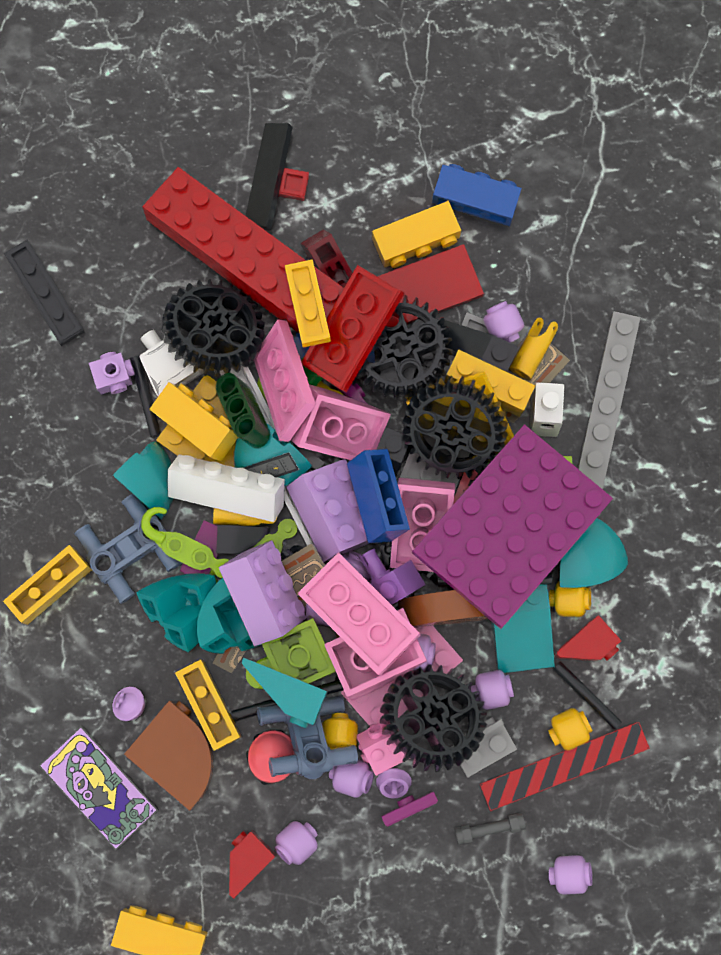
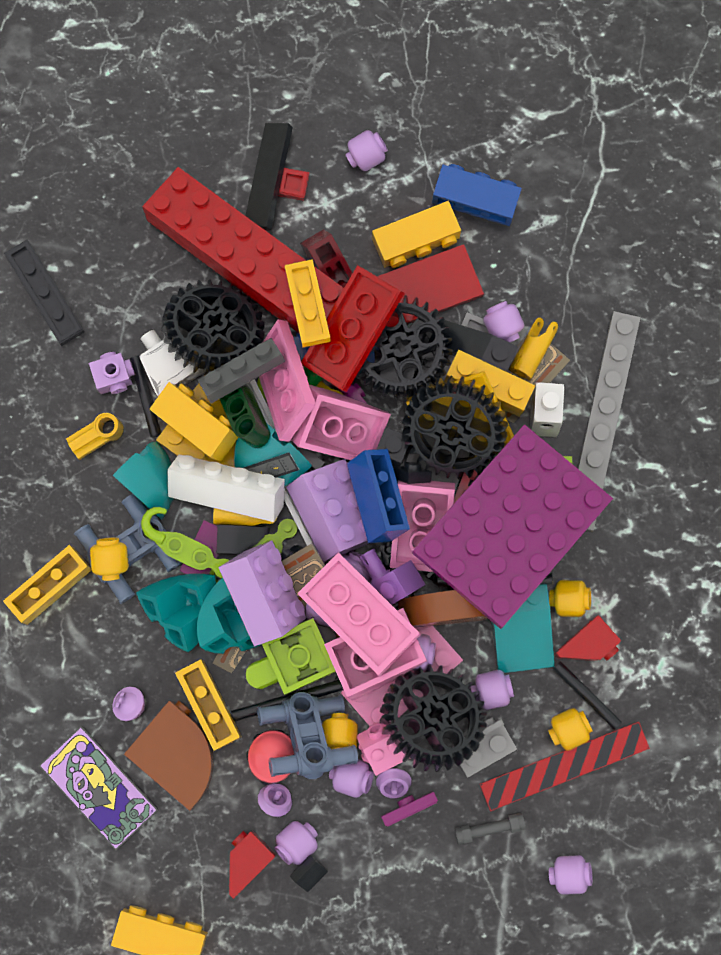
teal slope [242,658,328,728] -> none
teal brick [560,518,628,588] -> none
none -> yellow piece [66,413,123,460]
none -> yellow head [90,537,129,581]
none -> dark grey plate [197,338,285,403]
none -> lavender hat [258,783,292,817]
none -> black tile [290,855,328,892]
none -> lavender head [346,130,388,171]
none -> black plate [393,462,432,484]

